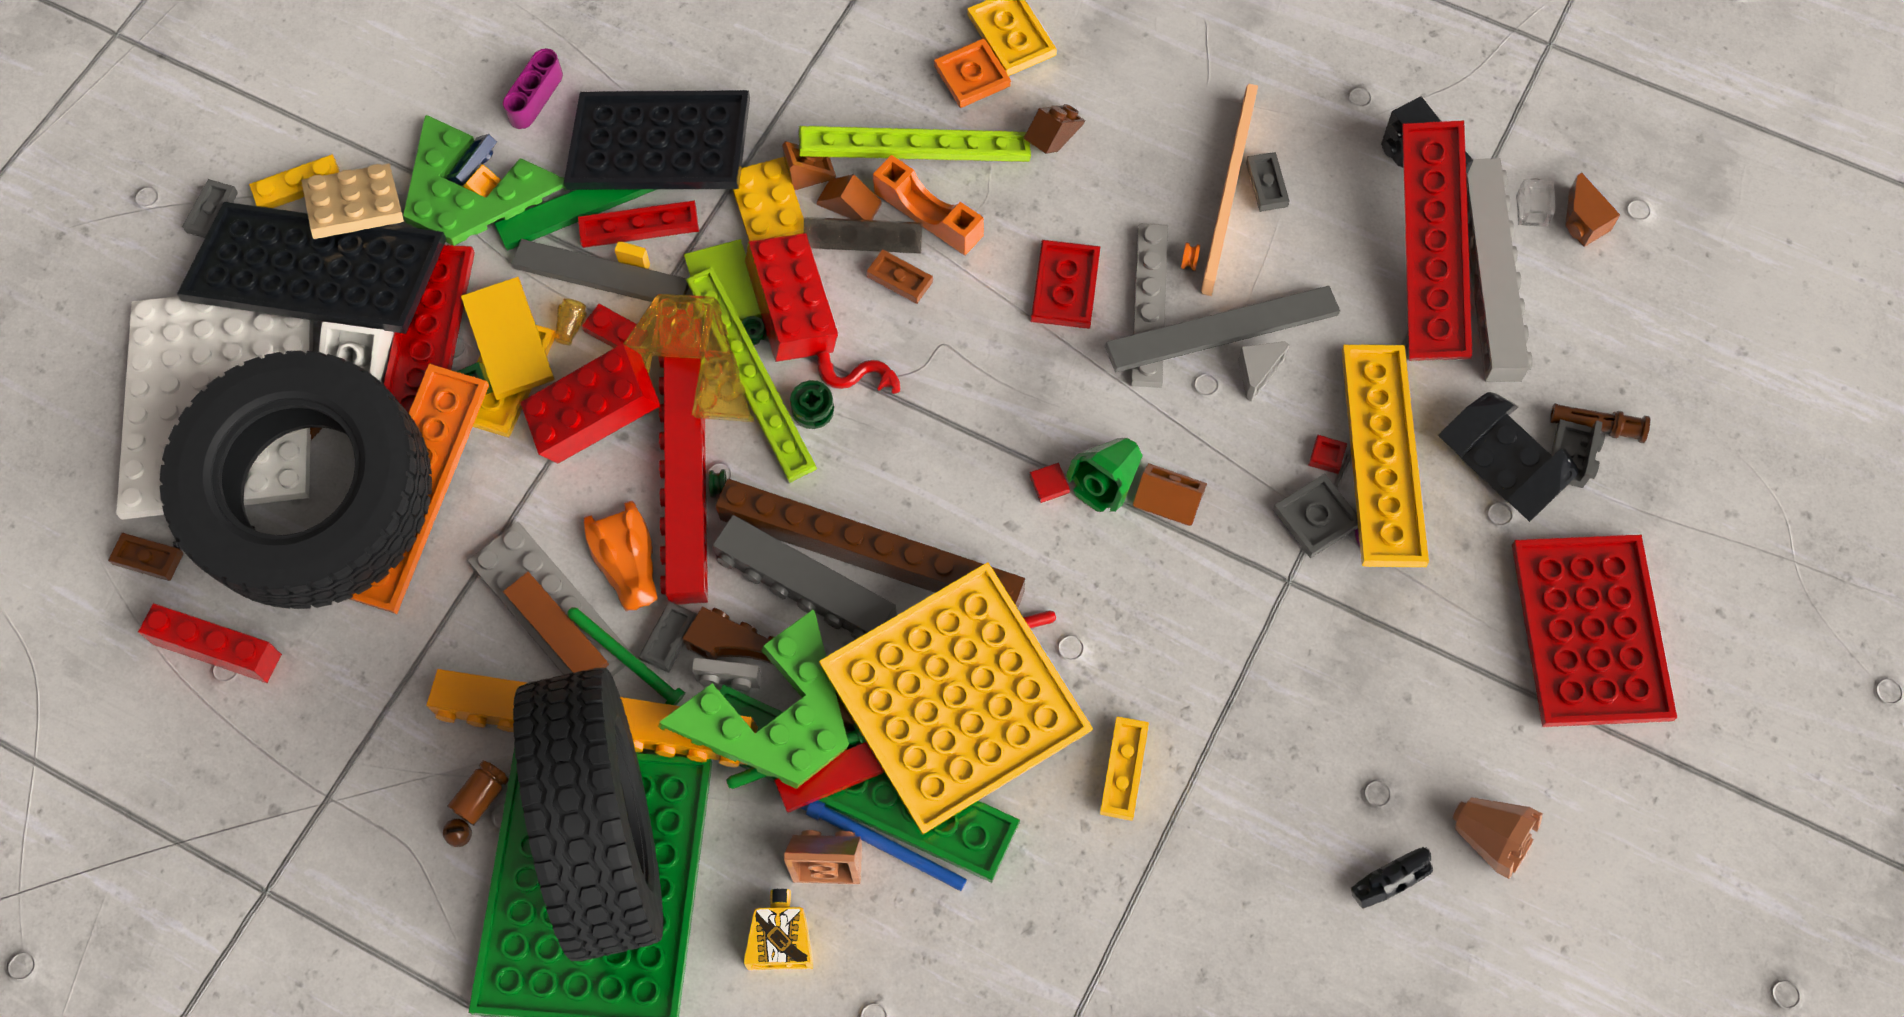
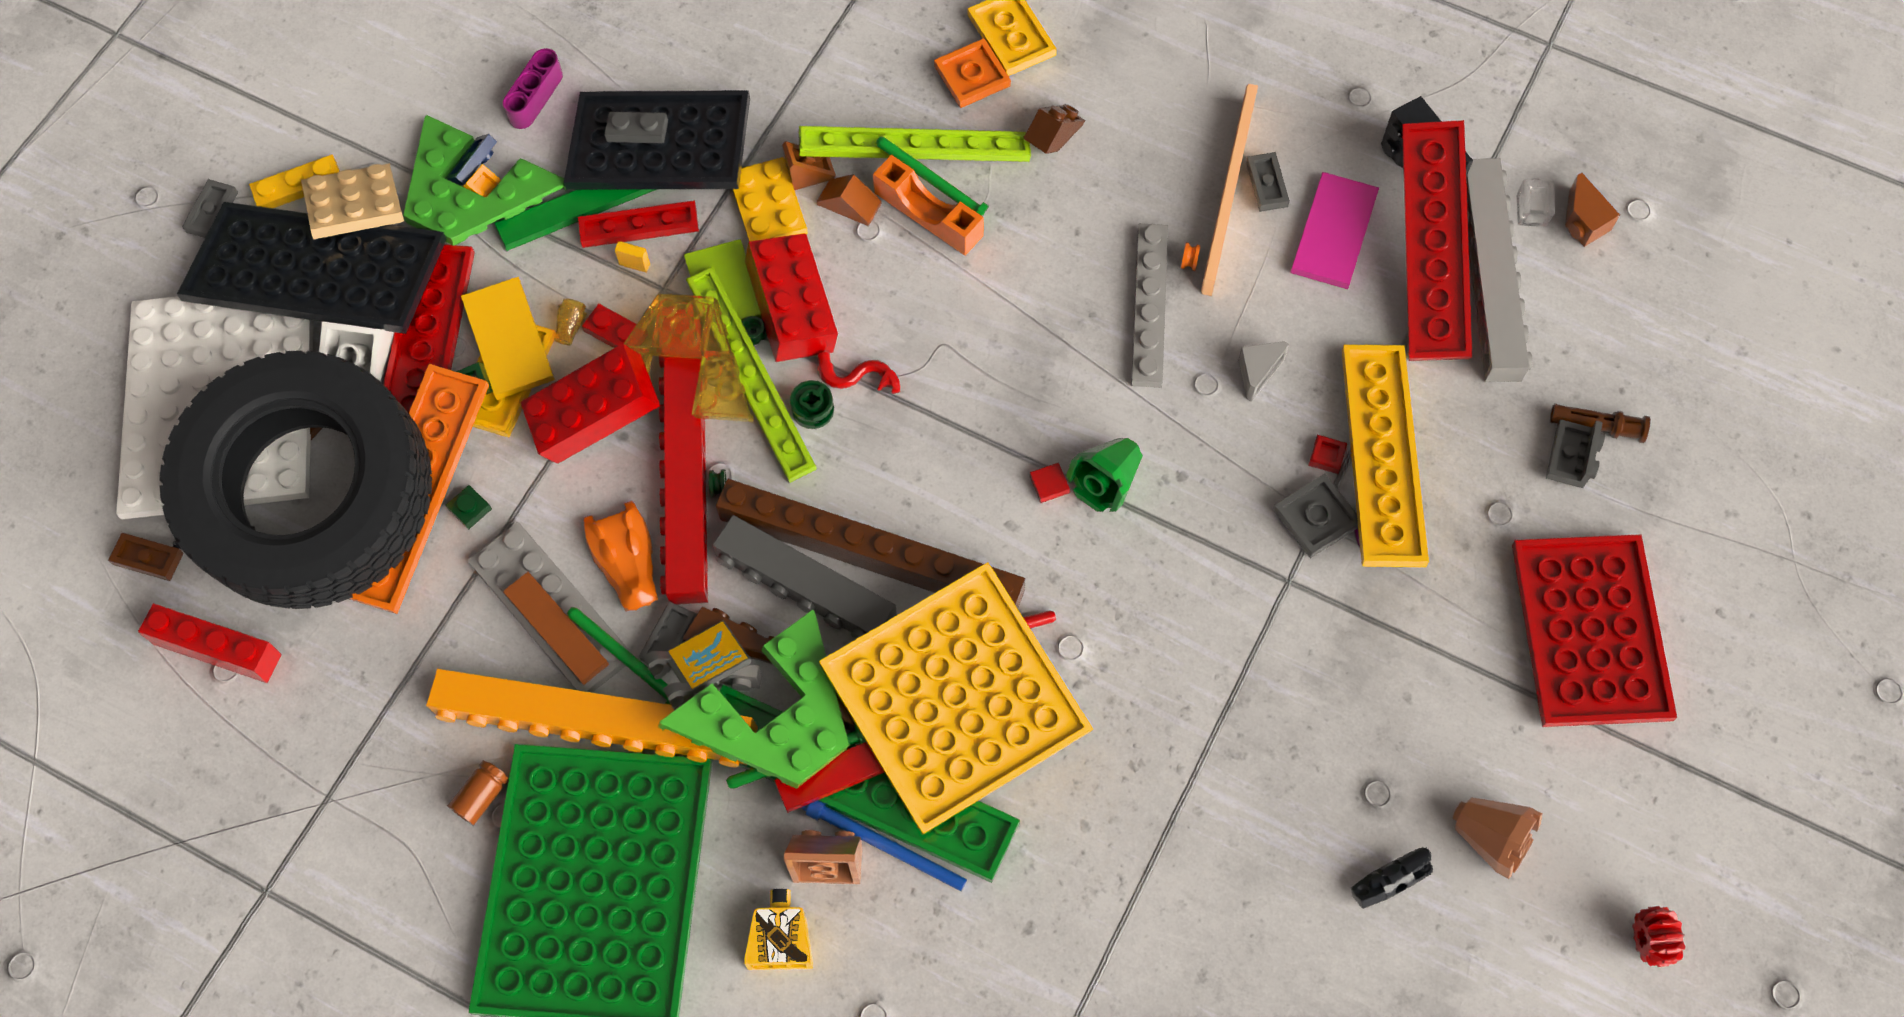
reddish brown hinge [443,819,472,847] -> none
dark grey tile [511,239,689,309] -> none
black tyre [513,668,663,961] -> none
clear smoke plate [804,217,923,254] -> none
dark orange plate [867,249,933,304] -> none
red tile [1031,240,1101,329] -> none
yellow plate [1100,717,1149,821] -> none
dark grey tile [1105,285,1340,373] -> none
dark orange panel [1133,463,1207,526] -> none
black piece [1438,392,1578,522] -> none
none -> dark green plate [446,485,492,530]
none -> dark grey plate [604,112,668,143]
none -> flag [643,620,752,711]
none -> green bar [876,137,989,217]
none -> dark pink tile [1290,172,1379,289]
none -> red gear [1632,906,1686,967]

